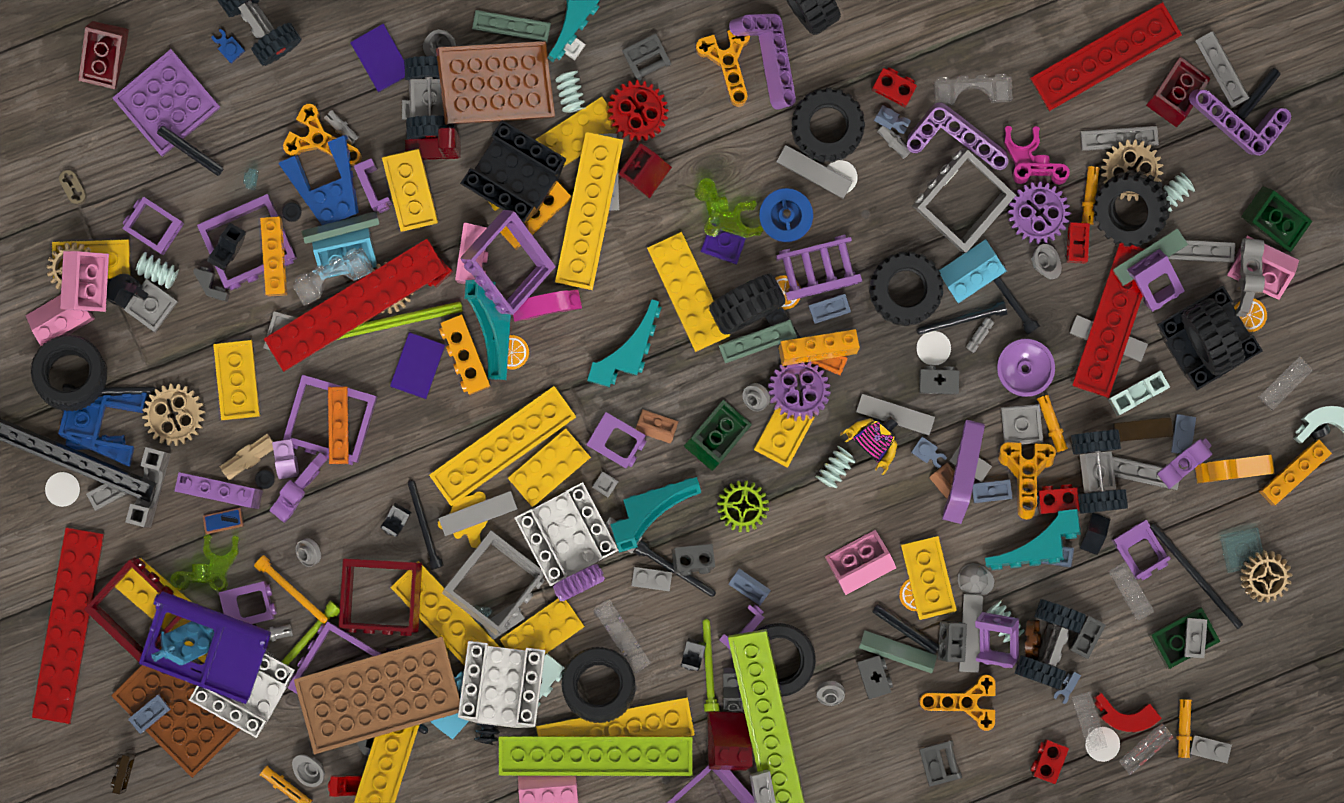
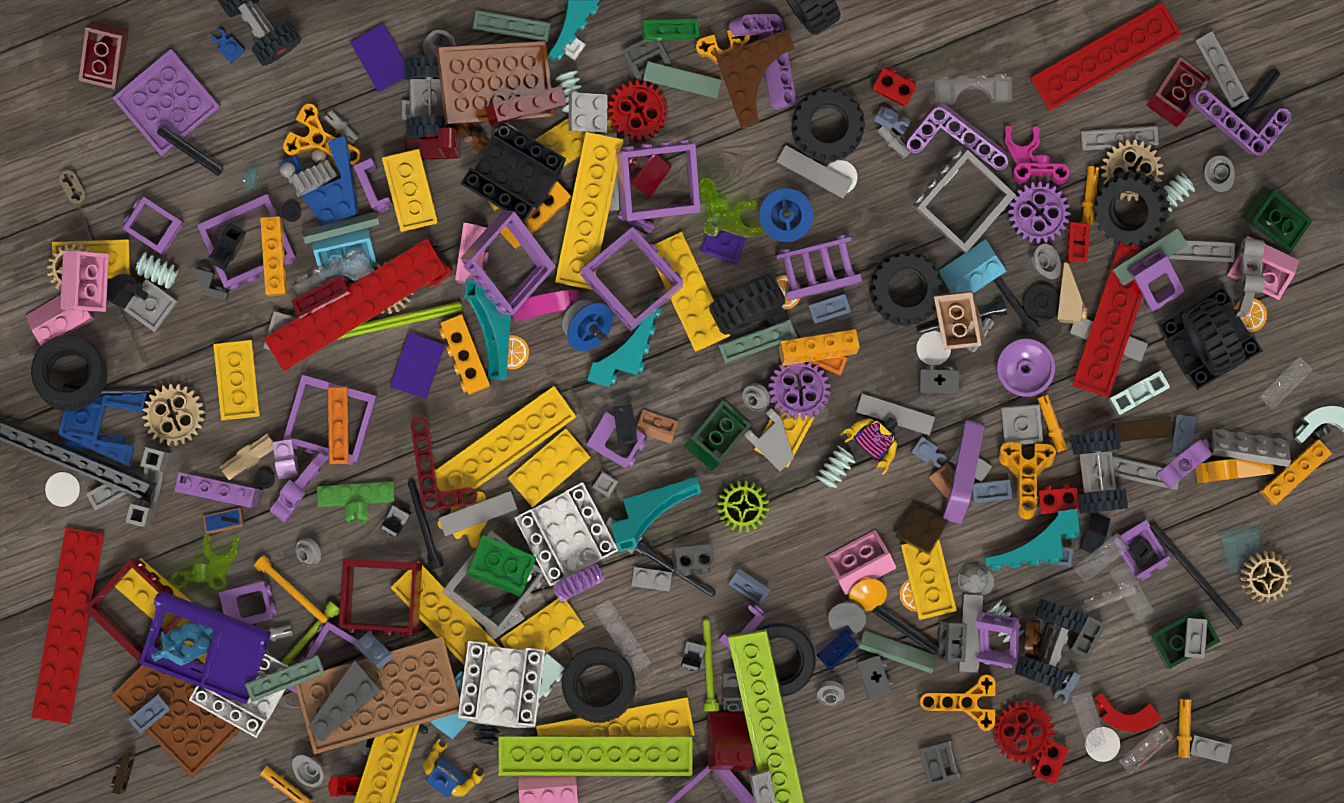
none -> sand green tile [245,655,325,702]
none -> light grey gear [280,149,338,197]
none -> dark red plate [291,275,351,318]
none -> dark grey wedge [308,660,382,741]
none -> bright green plate [317,482,395,524]
none -> sand blue plate [354,632,393,670]
none -> dark red beam [411,417,478,511]
none -> torso [423,739,484,798]
none -> reddish brown plate [454,123,489,151]
none -> green piece [466,535,536,596]
none -> brick [485,86,567,126]
none -> blue piece [562,300,613,351]
none -> light grey plate [569,92,607,134]
none -> medium lavender window [580,227,684,331]
none -> black tile [613,404,638,445]
none -> medium lavender window [616,139,700,221]
none -> medium lavender axle [618,211,654,233]
none -> green plate [641,19,700,41]
none -> sand green tile [643,61,721,99]
none -> reddish brown plate [716,30,795,129]
none -> light grey flag [745,408,794,471]
none -> clear blue plate [816,630,859,671]
none -> tile [828,599,866,635]
none -> light orange dish [848,576,887,611]
none -> dark brown plate [896,504,948,555]
none -> medium nougat slope [934,291,984,350]
none -> red gear [993,701,1056,764]
none -> black tile [1023,284,1060,322]
none -> tan slope [1058,263,1088,324]
none -> clear plate [1073,533,1130,583]
none -> clear plate [1080,583,1139,613]
none -> black tile [1126,535,1153,563]
none -> light grey piece [1204,156,1235,192]
none -> light grey plate [1211,429,1291,467]

